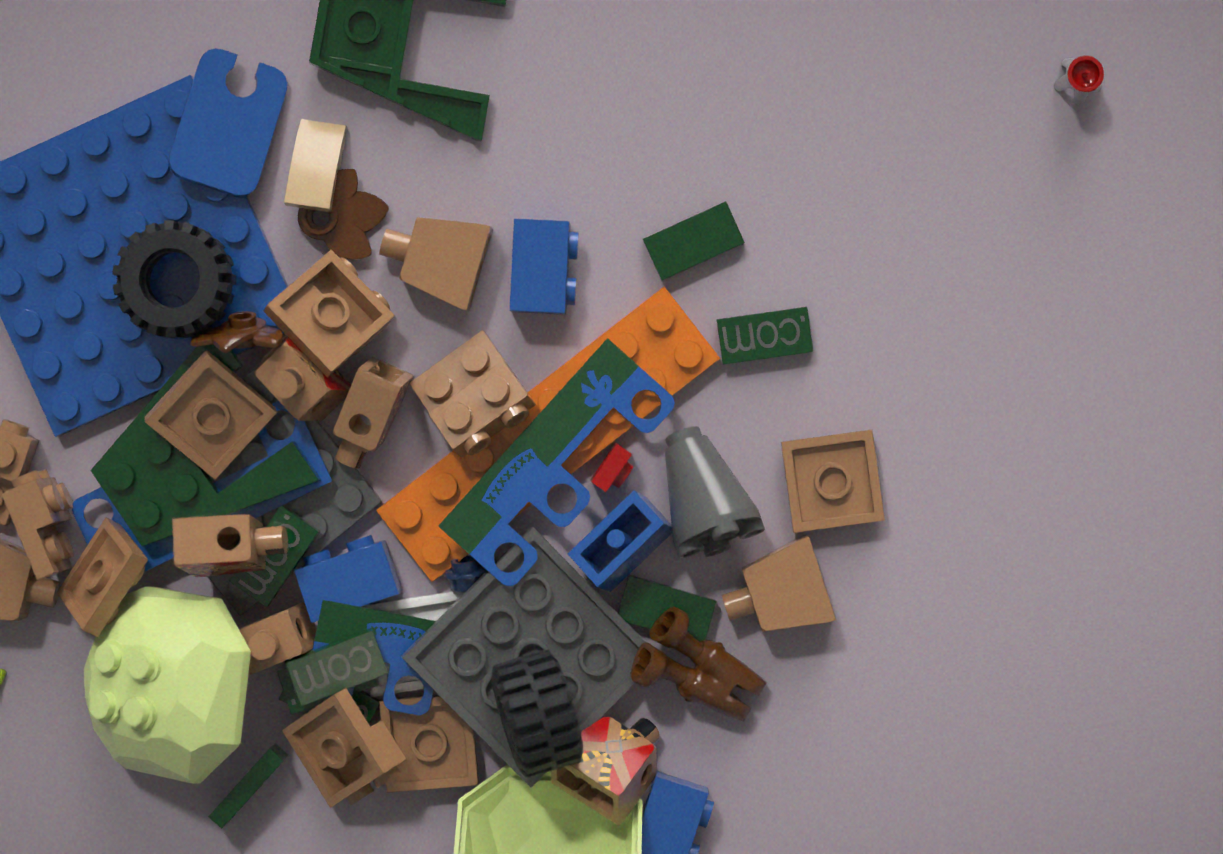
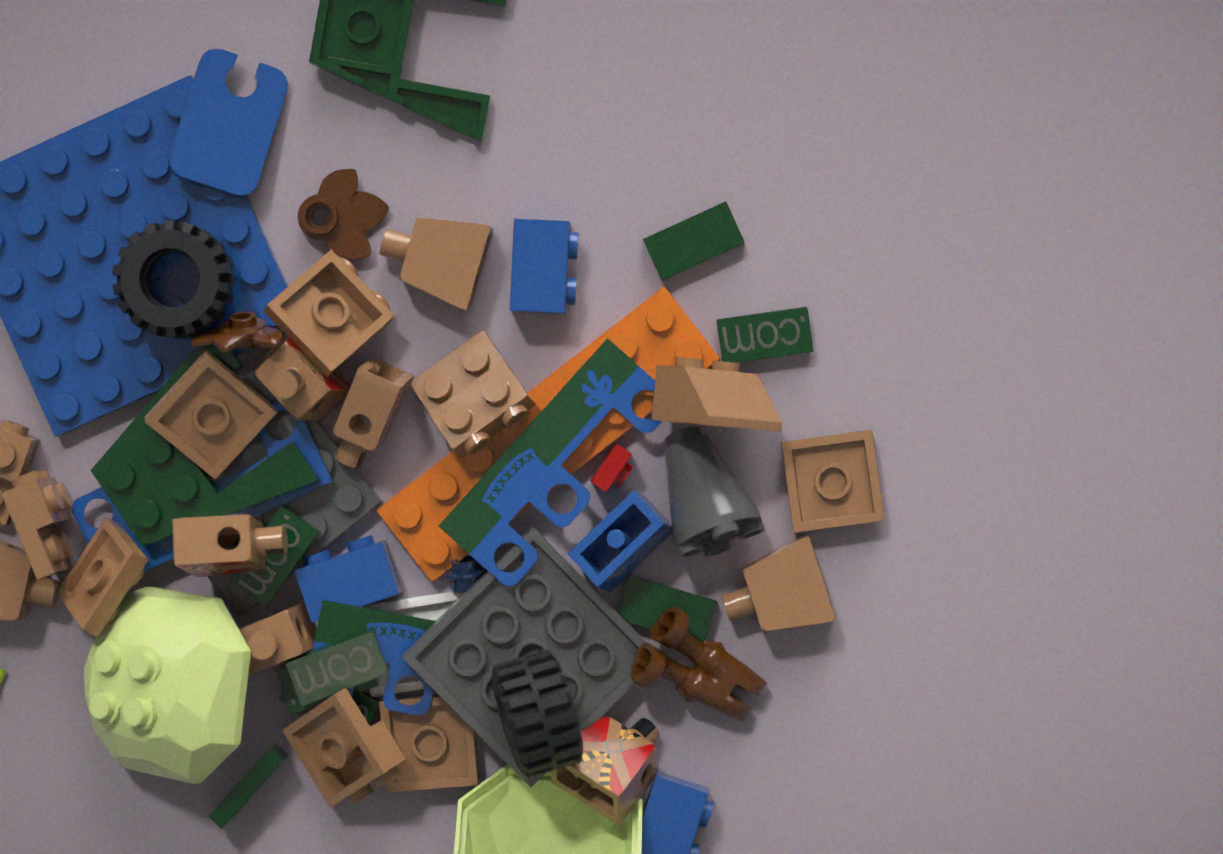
tan slope [284,119,347,212] -> none
red piece [1054,55,1104,105] -> none
none -> medium nougat slope [652,357,782,432]

